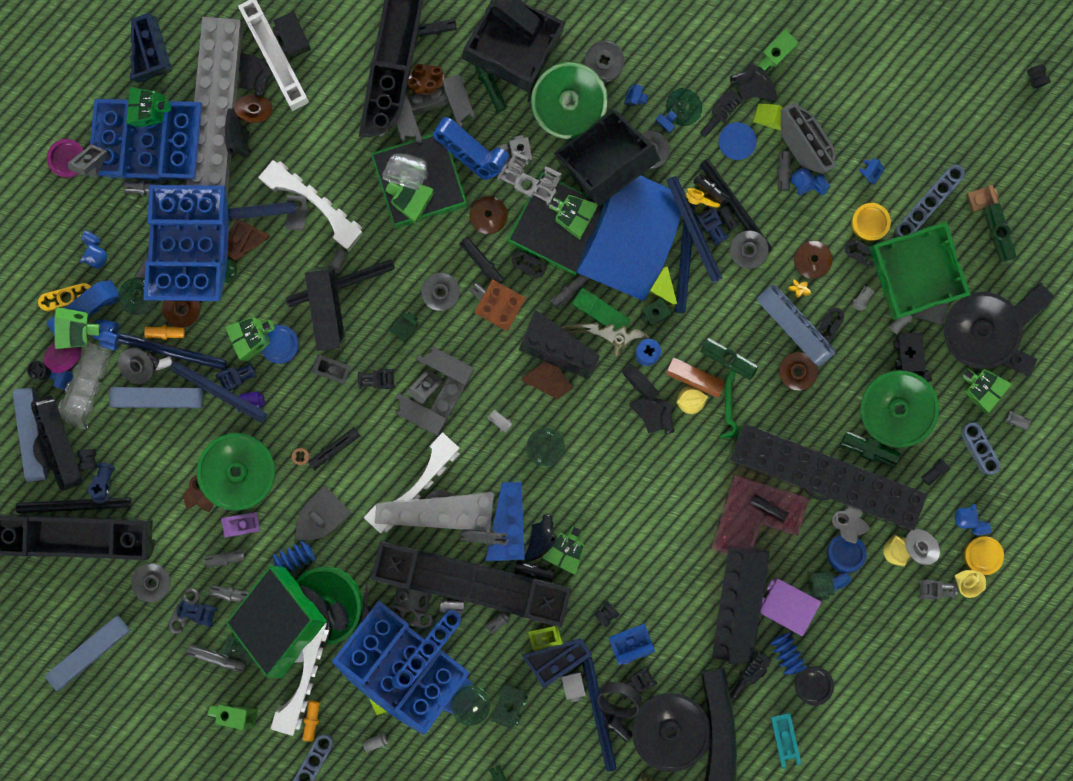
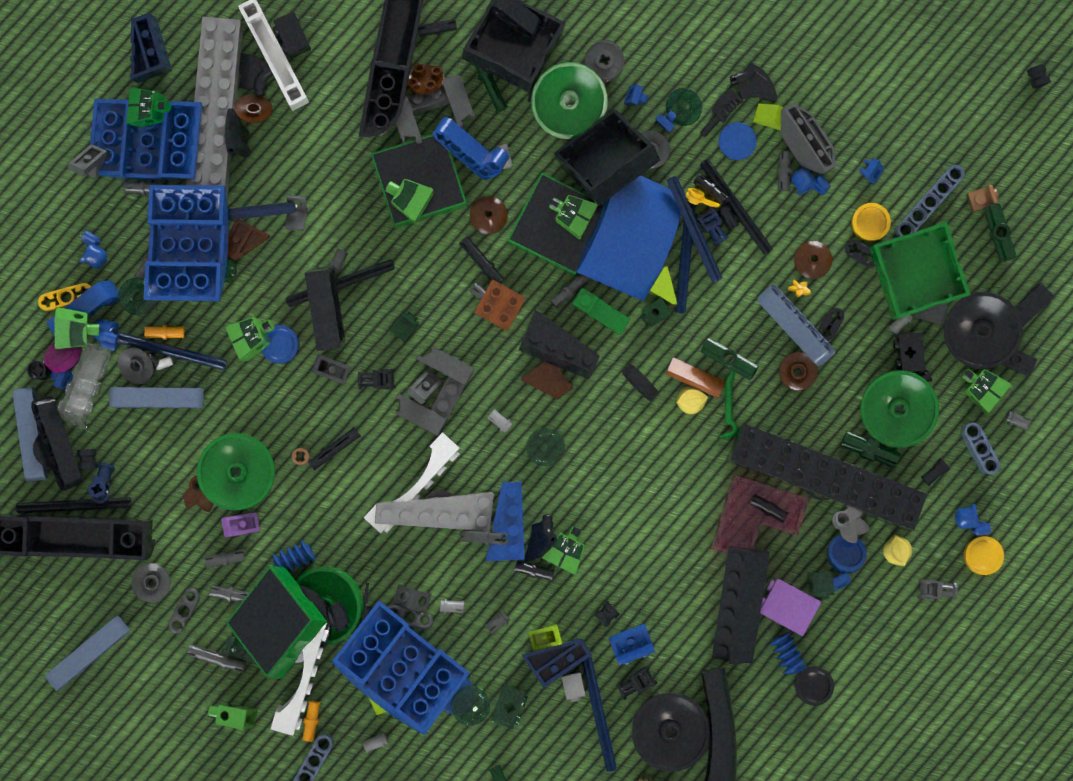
magenta piece [47,139,84,178] -> none
reddish brown dish [162,301,201,328] -> none
dark blue axle [170,361,268,423] -> none
dark blue connector [177,600,218,627] -> none
dark blue connector [216,362,257,391] -> none
dark purple brick [237,391,265,412] -> none
white arch [258,160,363,251] -> none
dark grey shield [296,486,352,540] -> none
black arch [371,541,571,627] -> none
clear slope [382,153,428,190] -> none
blue beam [392,611,461,690] -> none
dark grey dish [421,273,460,311] -> none
light grey piece [497,151,562,206] -> none
light grey brick [509,136,532,164] -> none
black beam [512,251,546,279] -> none
olive piece [561,323,650,356] -> none
black tyre [597,682,642,719] -> none
black pin [604,714,632,741] -> none
black arm [629,398,676,435] -> none
blue piece [635,339,661,366] -> none
dark grey dish [730,231,769,269] -> none
black piece [730,650,771,700] -> none
bright green torso [758,29,799,72] -> none
teal hinge [770,713,801,769] -> none
light grey pin [852,286,875,311] -> none
light grey dish [905,529,940,565] -> none
light yellow hat [955,570,986,598] -> none

